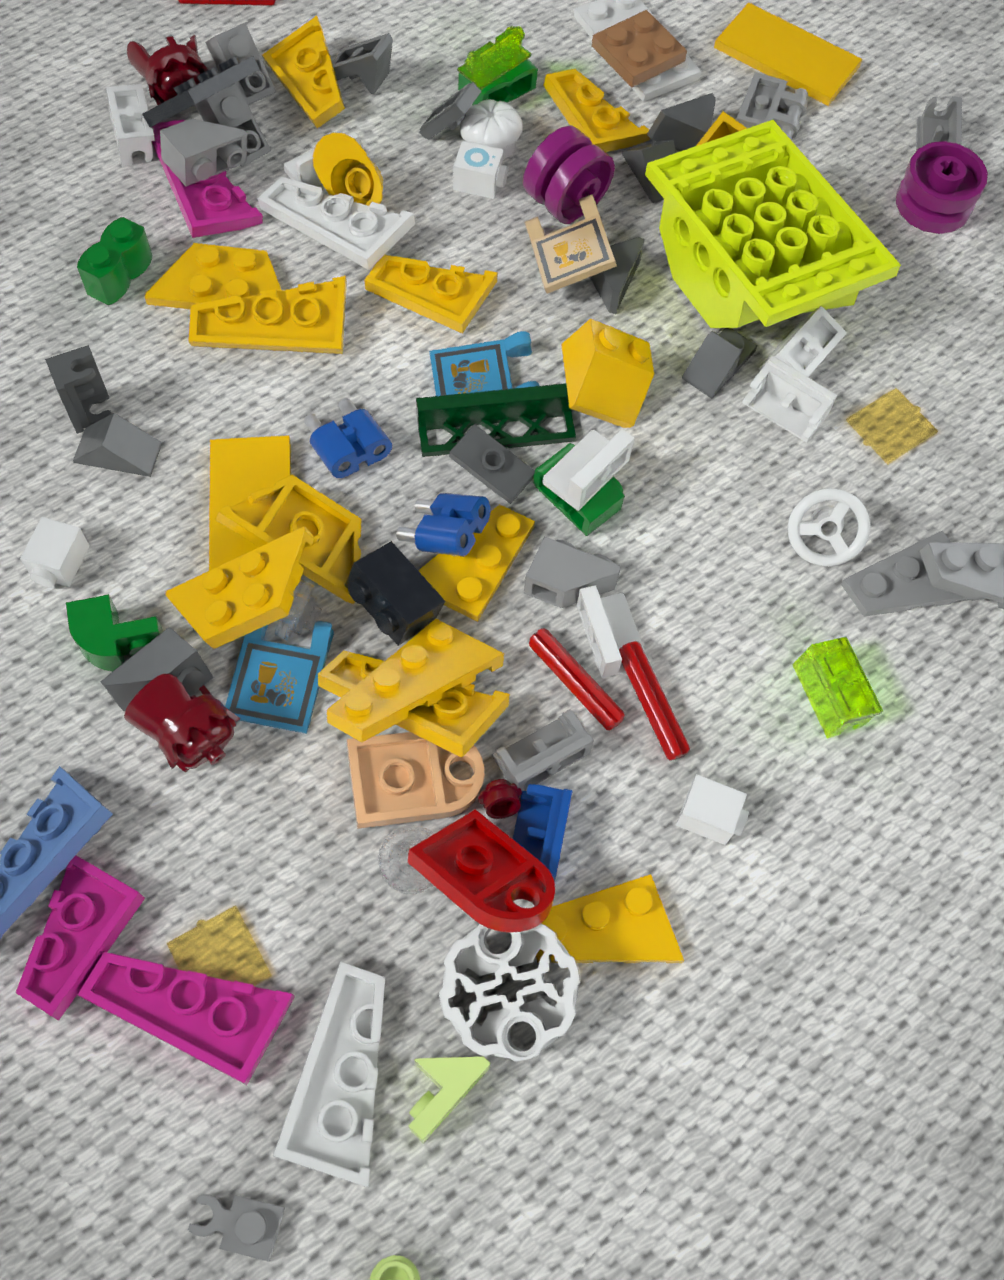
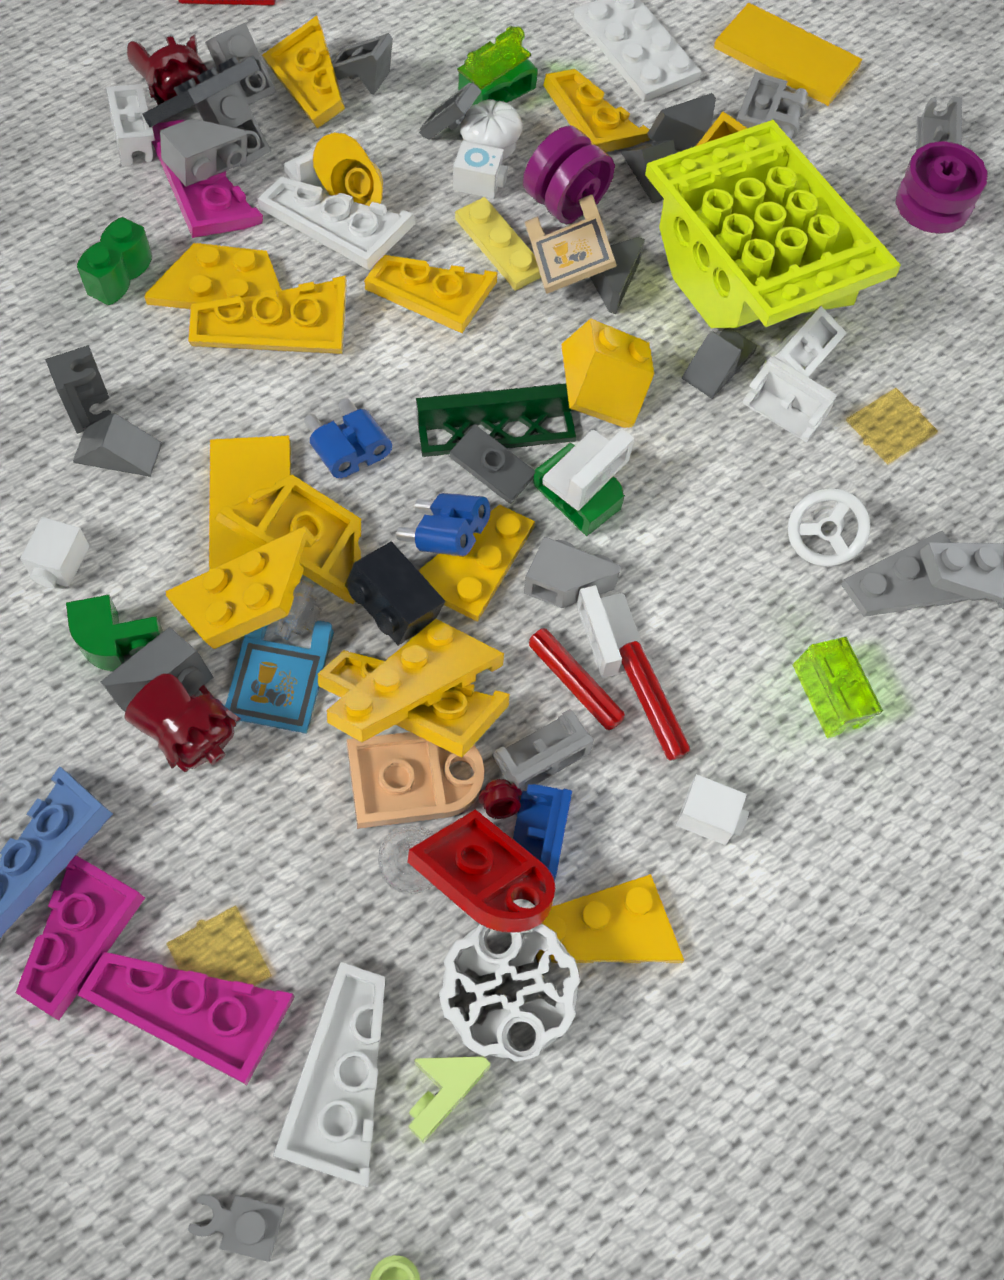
dark azure flag [429,331,540,396] -> none
medium nougat plate [591,9,687,88] -> none
none -> light yellow plate [455,197,541,291]

